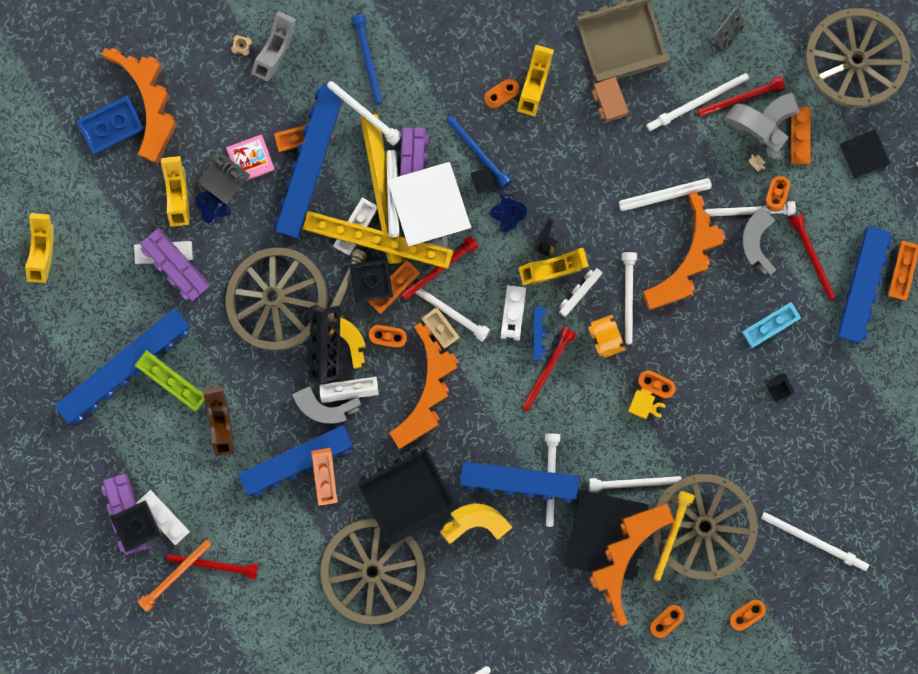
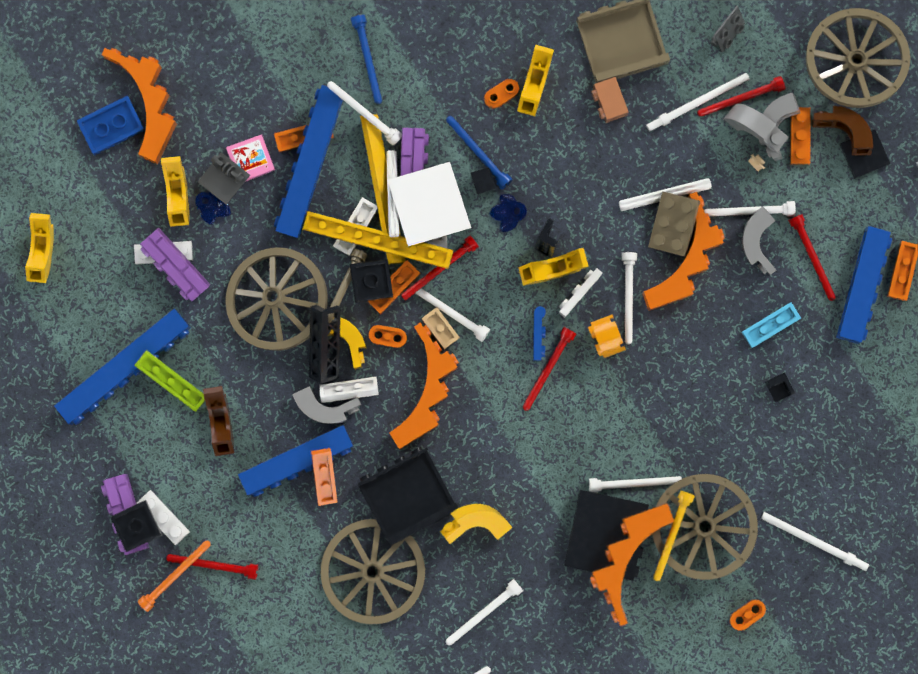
tan plate [231,35,252,56] -> none
light grey arch [251,11,296,82] -> none
blue brick [460,462,579,502] -> none
white plate [501,285,526,341] -> none
white piece [545,434,560,527] -> none
yellow brick [627,388,666,419] -> none
orange plate [638,371,675,399] -> none
orange plate [650,605,684,638] -> none
orange plate [766,176,790,212] -> none
none -> white piece [446,579,523,645]
none -> dark tan plate [648,191,700,257]
none -> reddish brown arch [812,106,873,155]

